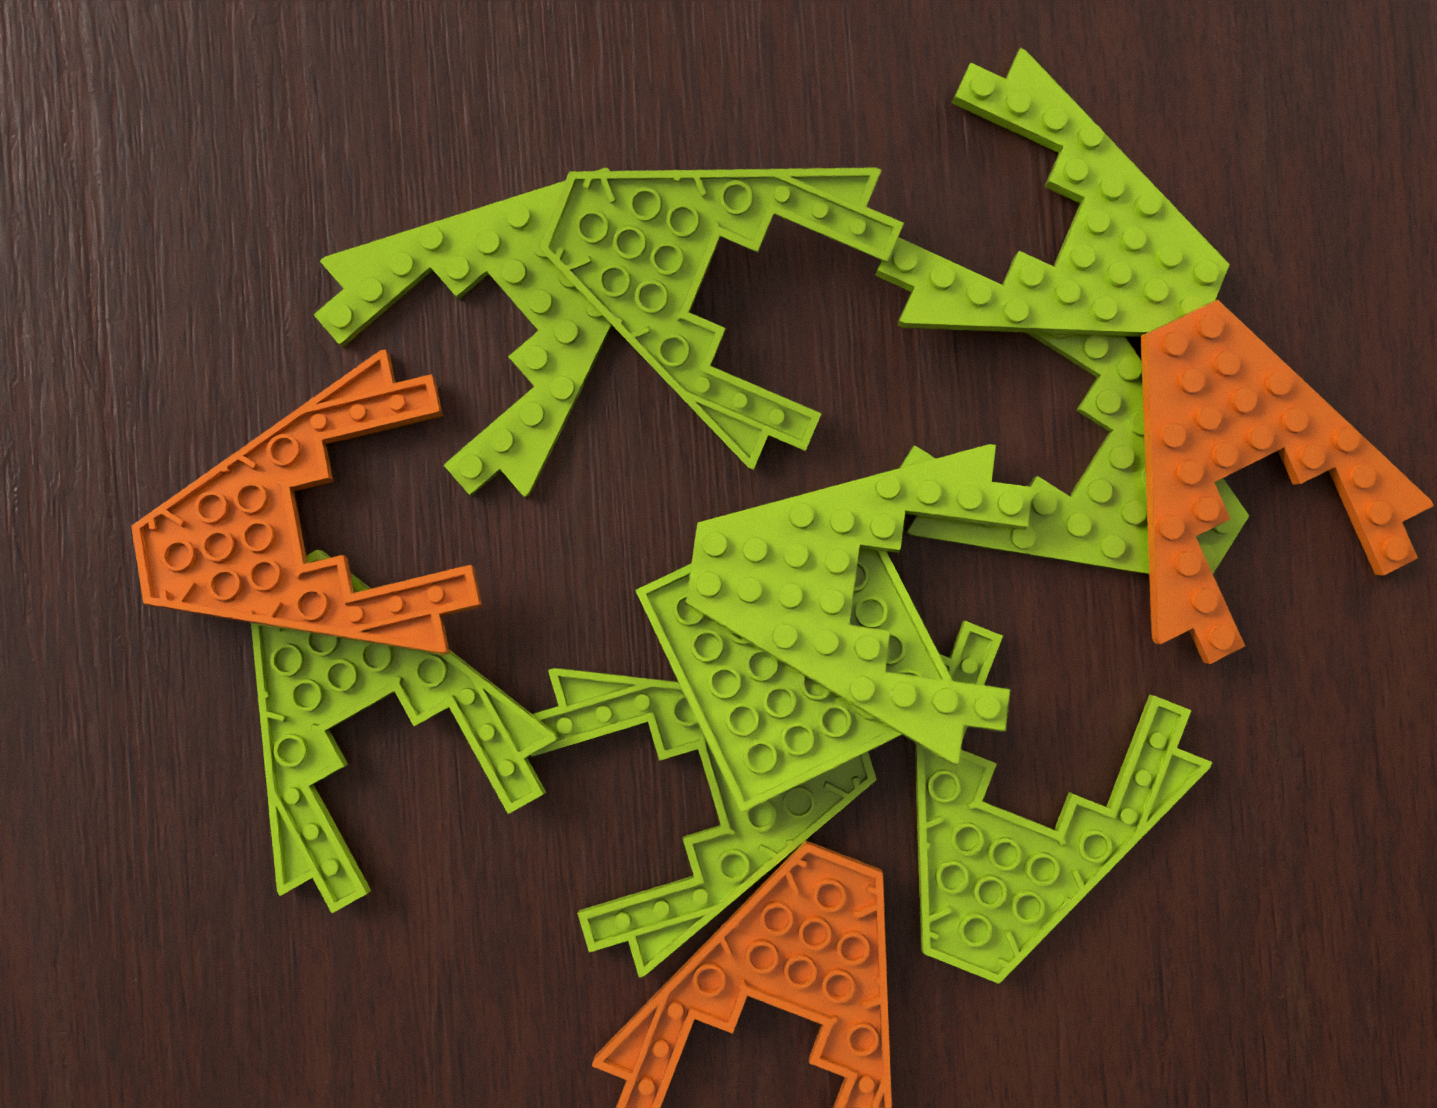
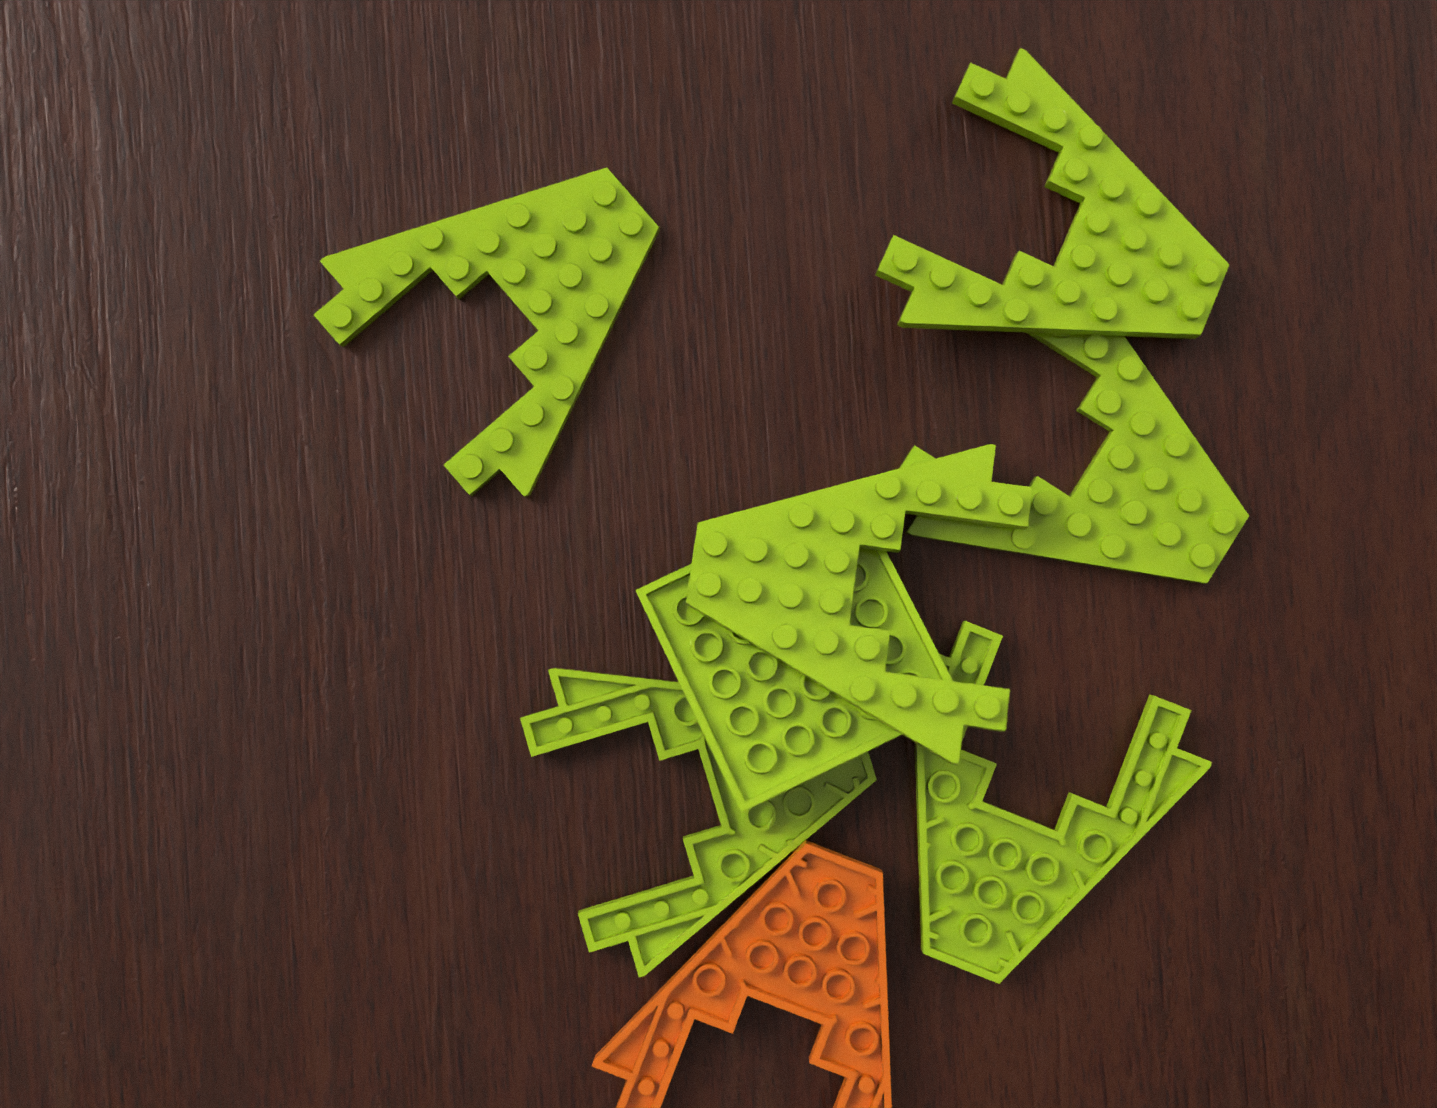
orange wing [131,349,483,655] -> none
lime wing [251,550,559,913] -> none
lime wing [539,168,904,470] -> none
orange wing [1141,300,1434,664] -> none

